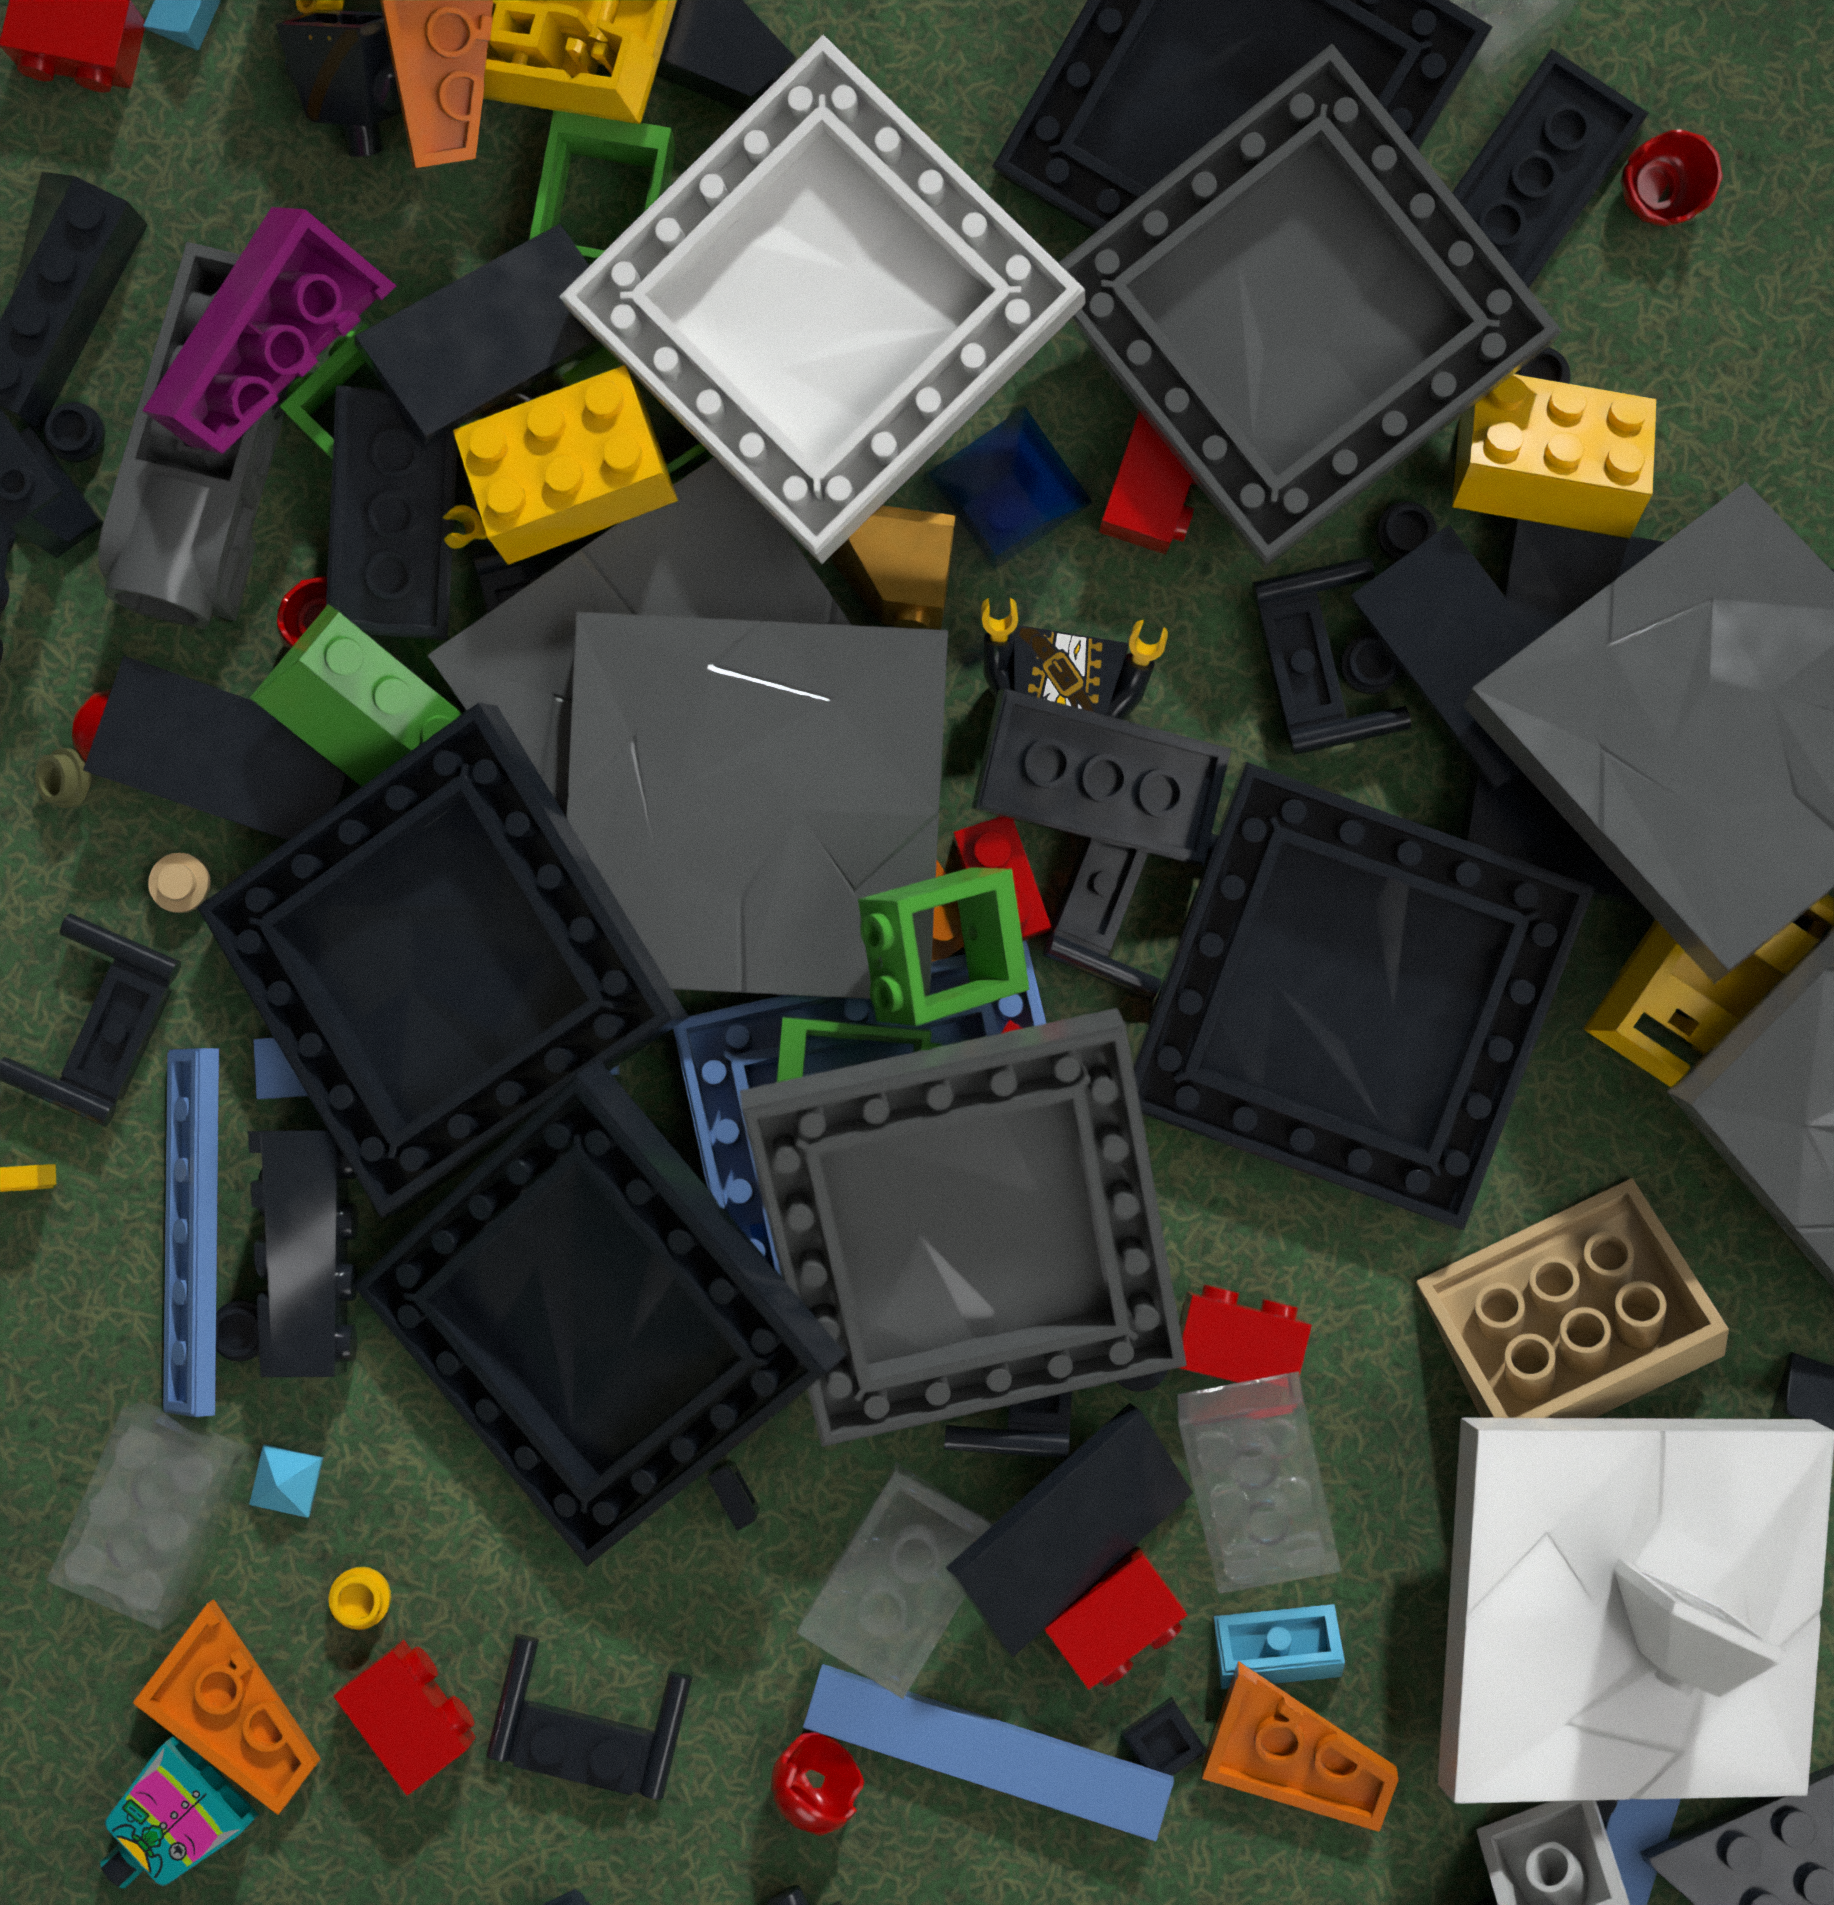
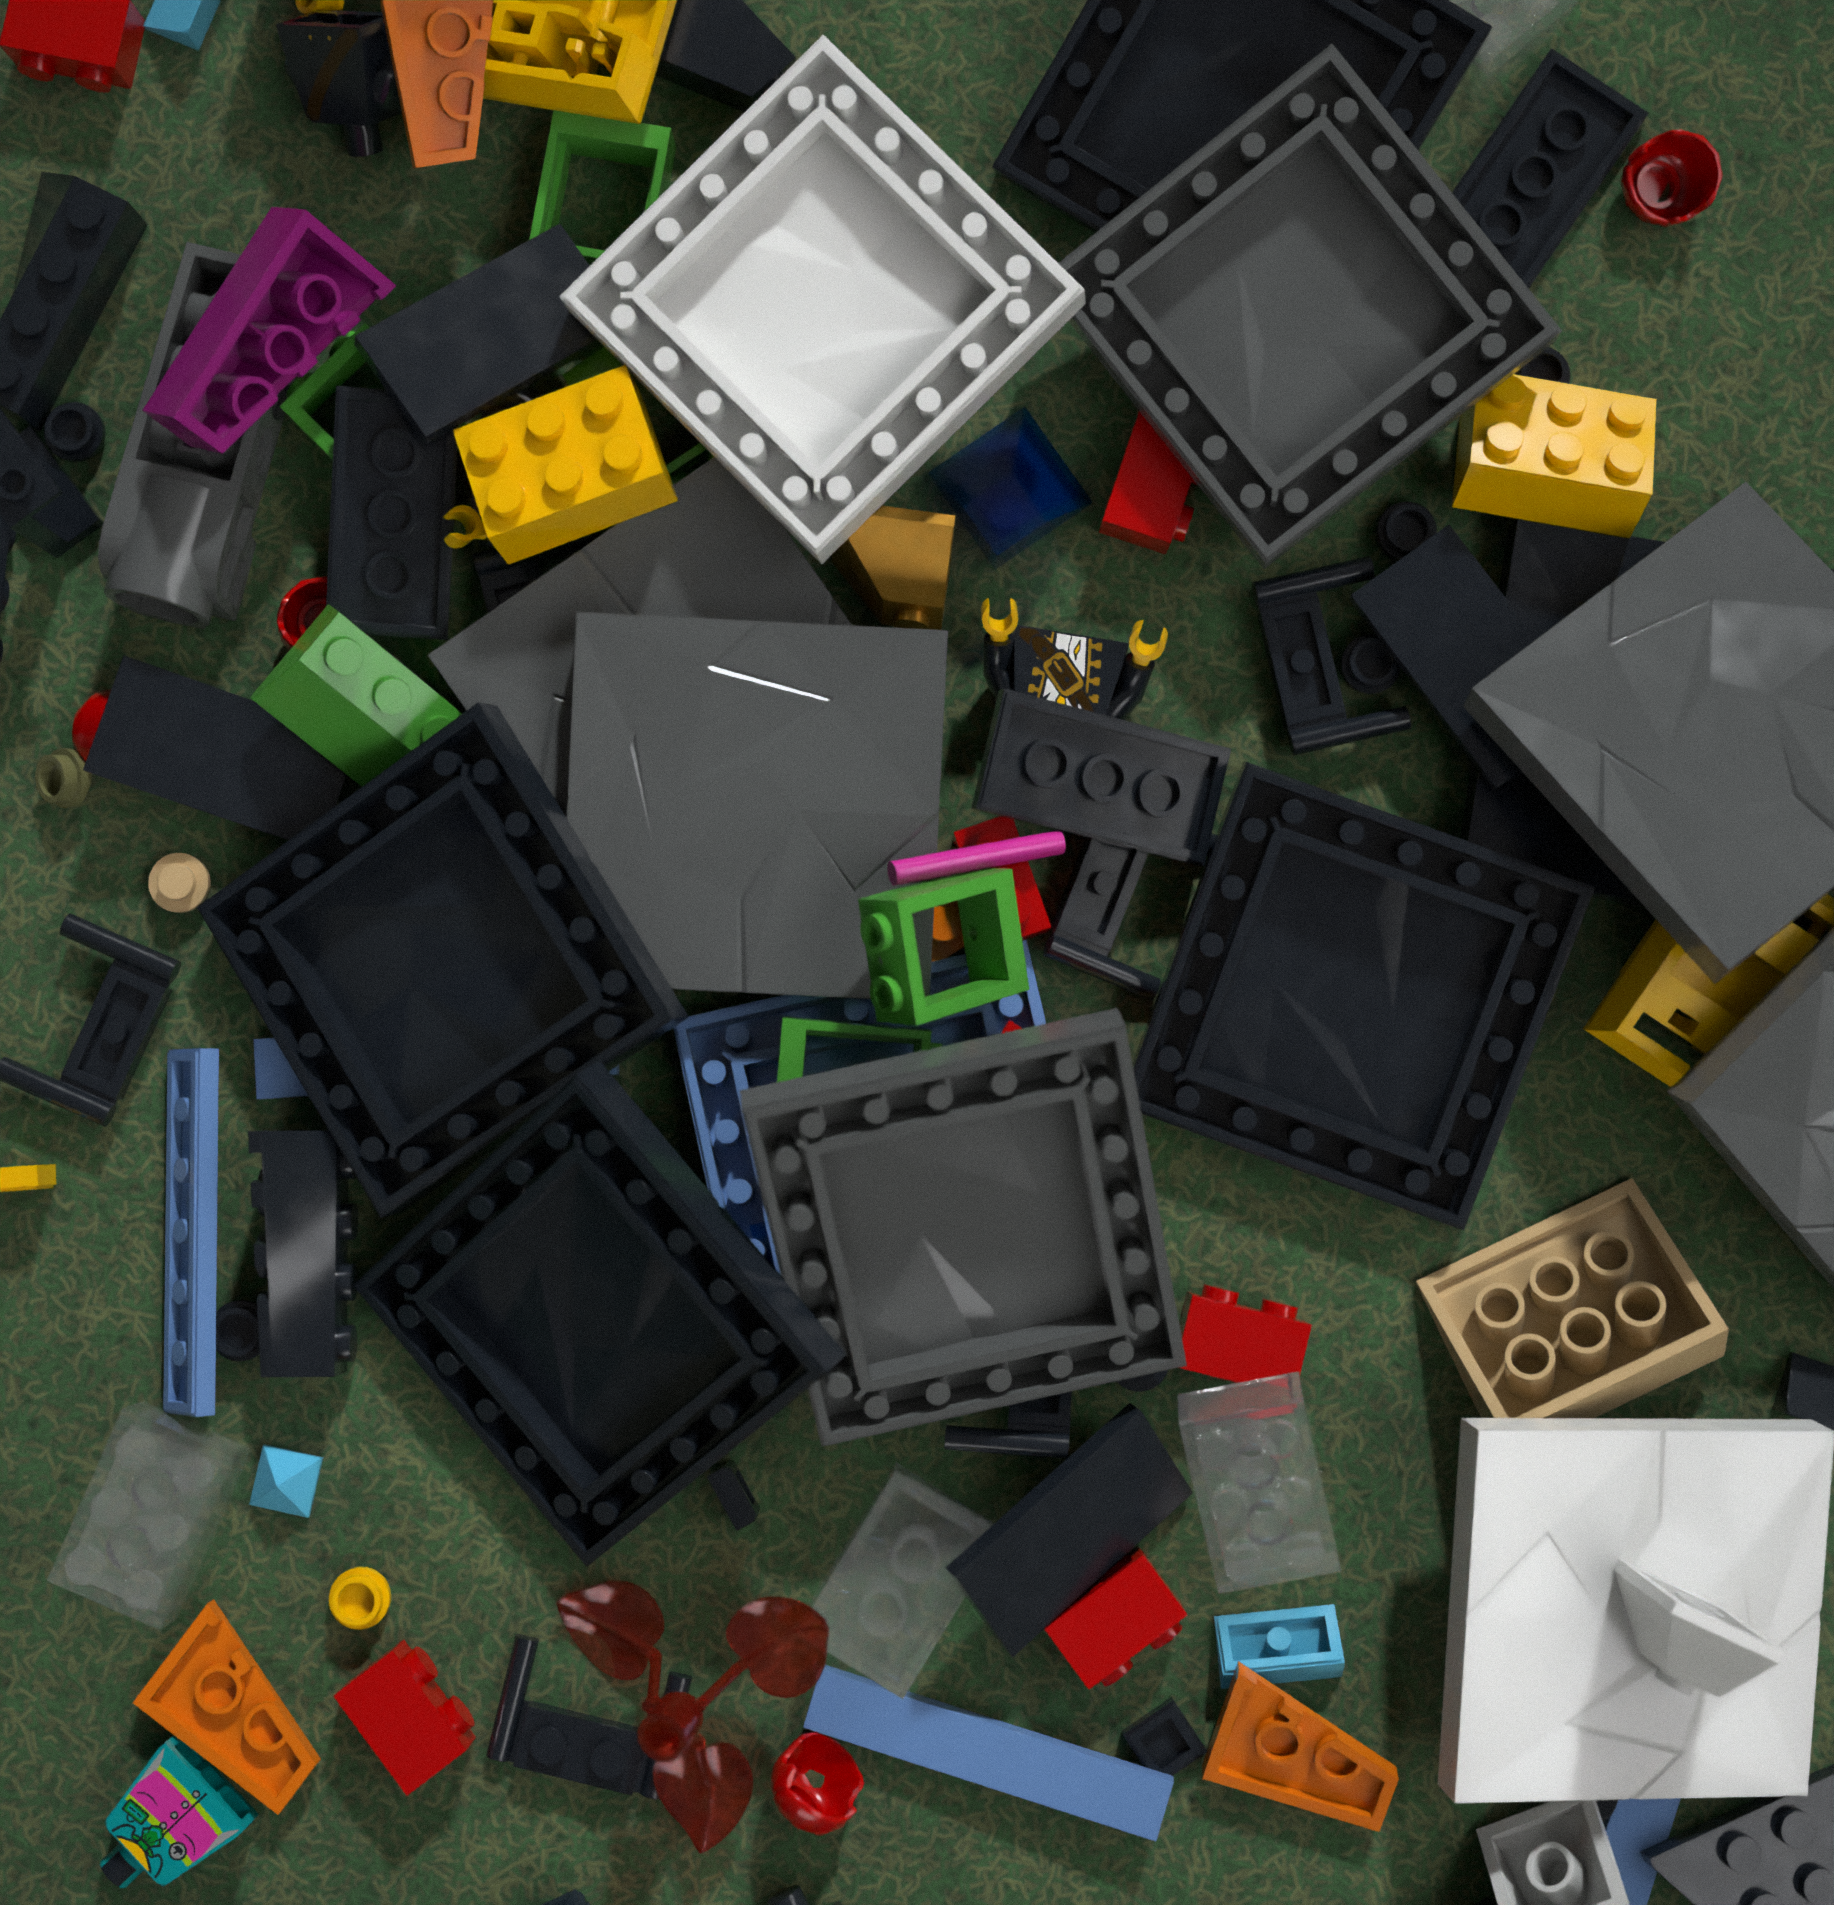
none -> clear red plant [556,1580,830,1854]
none -> dark pink bar [887,830,1066,886]

